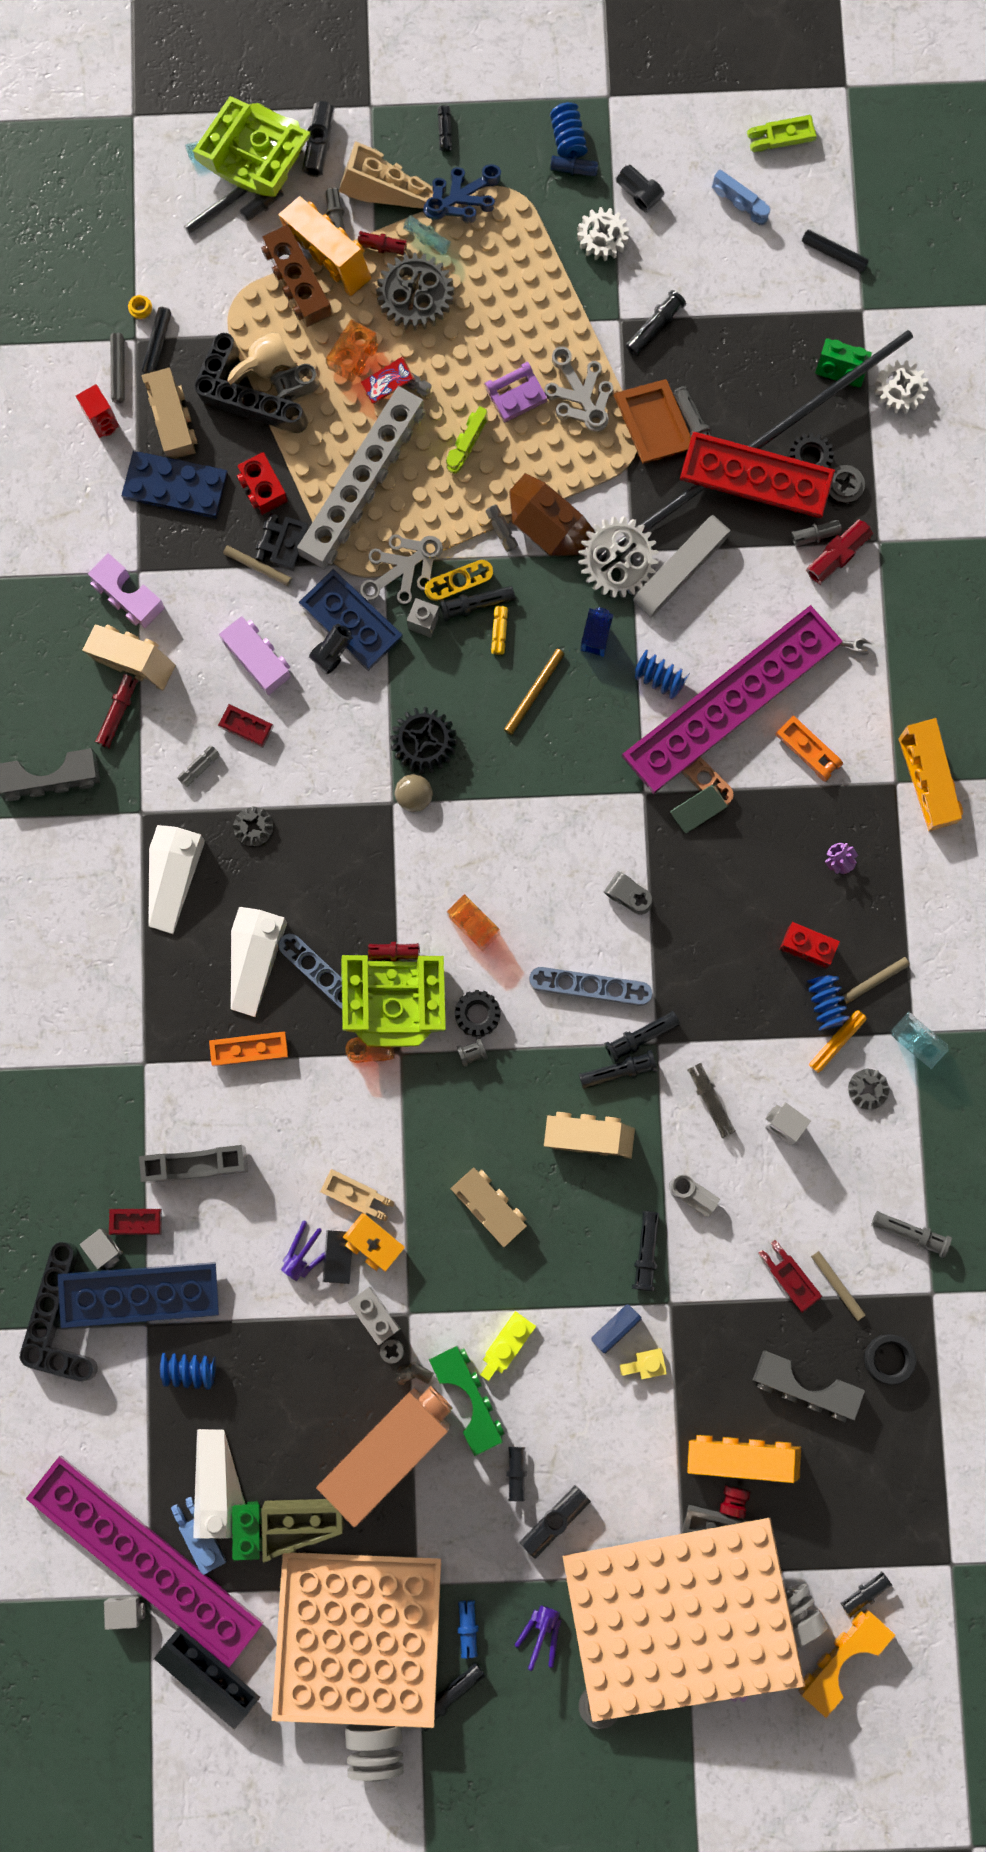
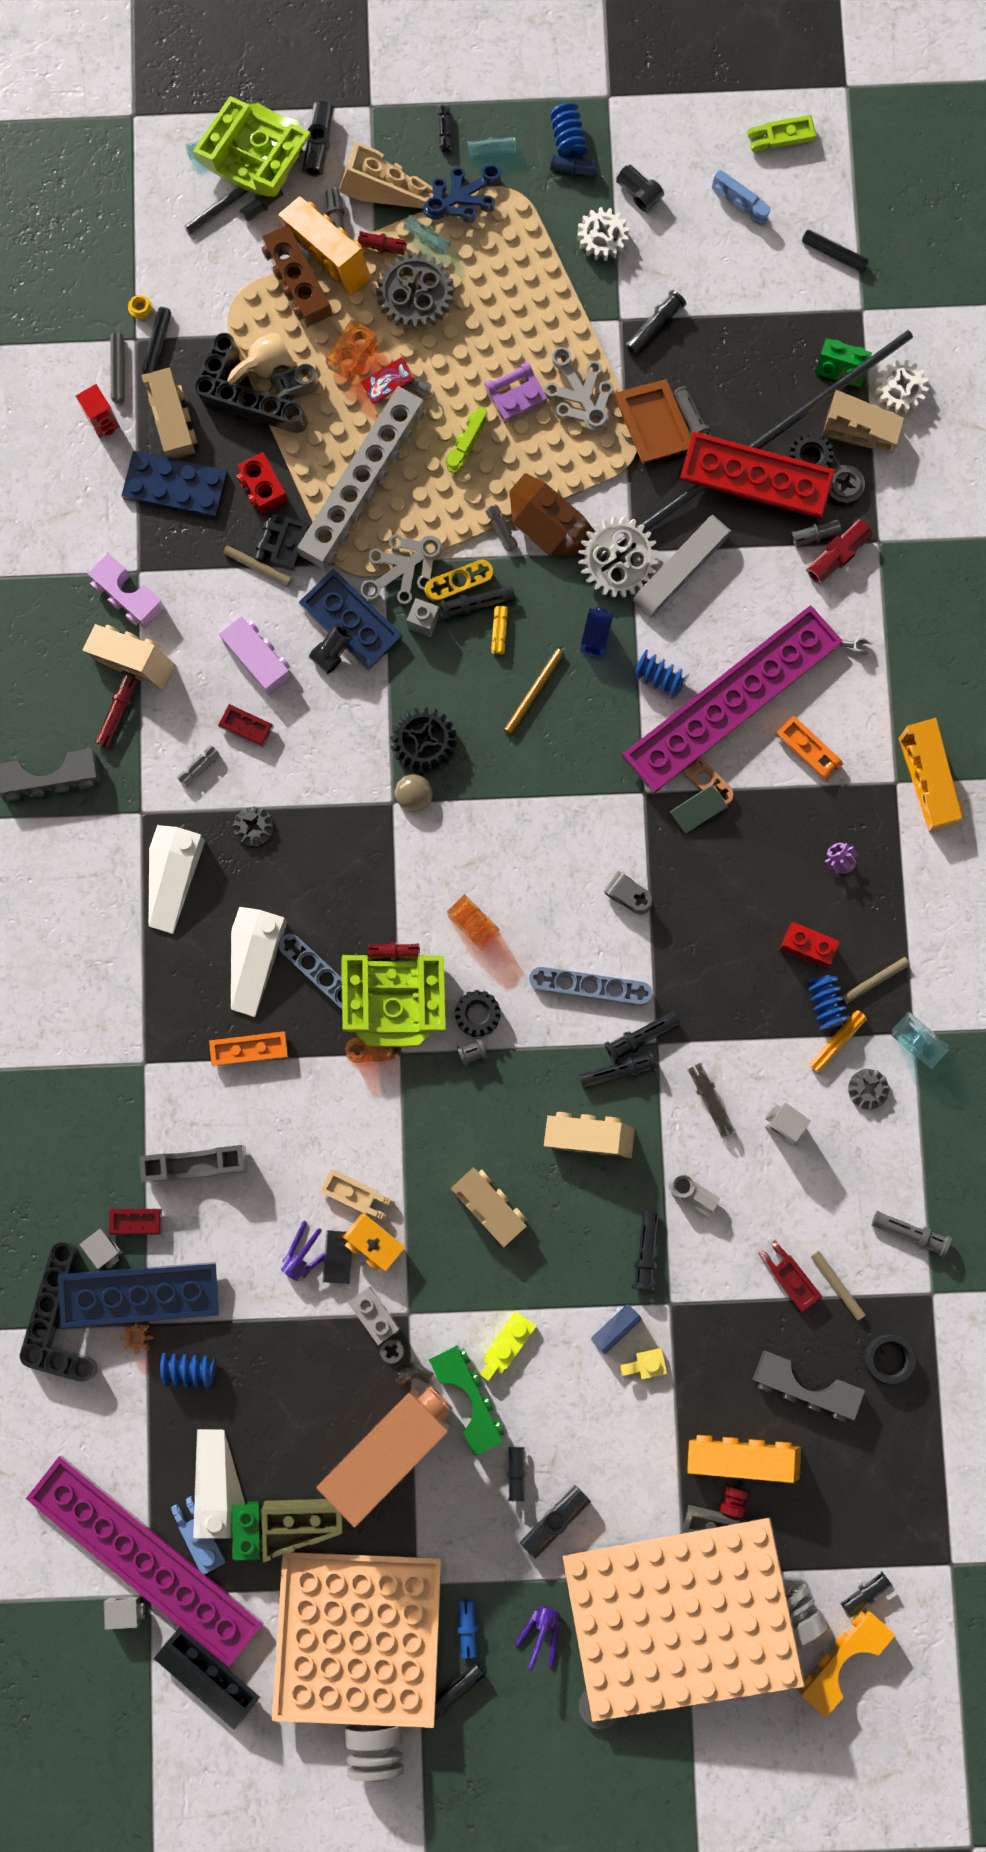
none -> clear orange gear [120,1322,154,1354]
none -> clear light blue pin [468,136,516,157]
none -> tan wedge [822,390,904,454]

